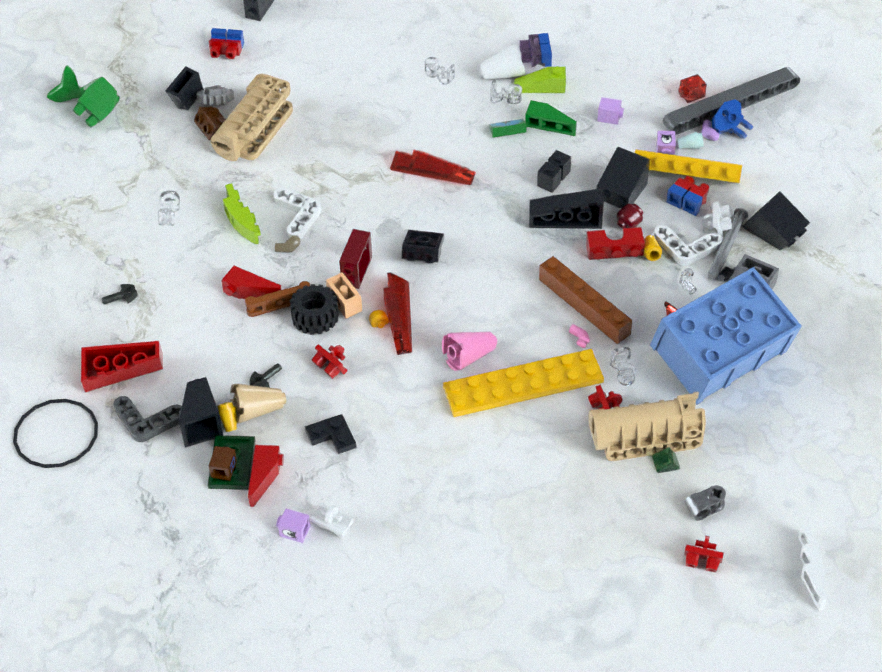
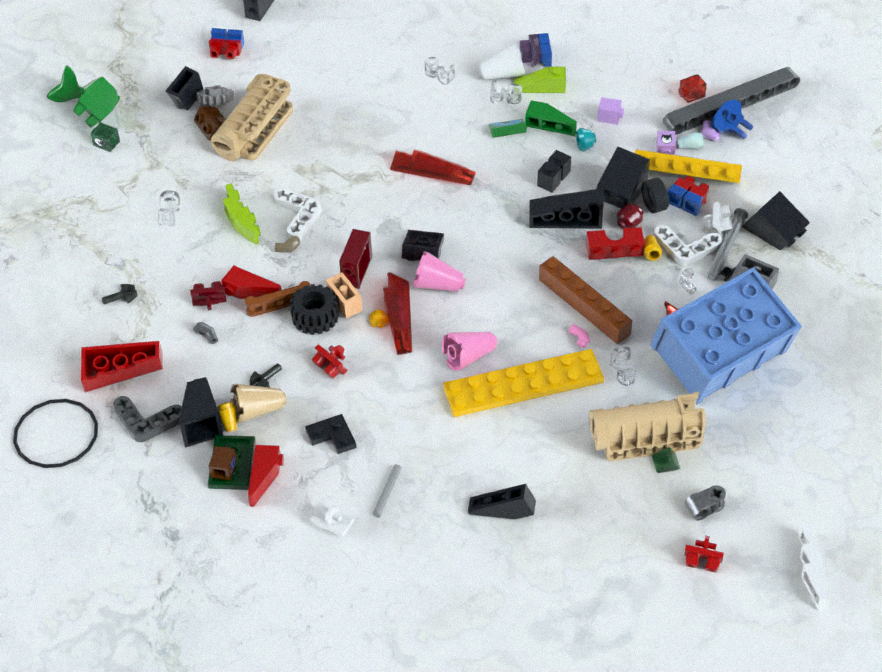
lavender brick [276,509,310,543] -> none
red hips [588,384,623,410] -> none
none -> clear green brick [90,122,120,152]
none -> dark red hips [190,281,226,311]
none -> dark grey arm [193,322,218,344]
none -> light grey bar [373,464,401,518]
none -> bright pink cone [413,251,466,292]
none -> black slope [468,484,536,519]
none -> teal cone [576,128,596,152]
none -> black tyre [641,177,669,213]

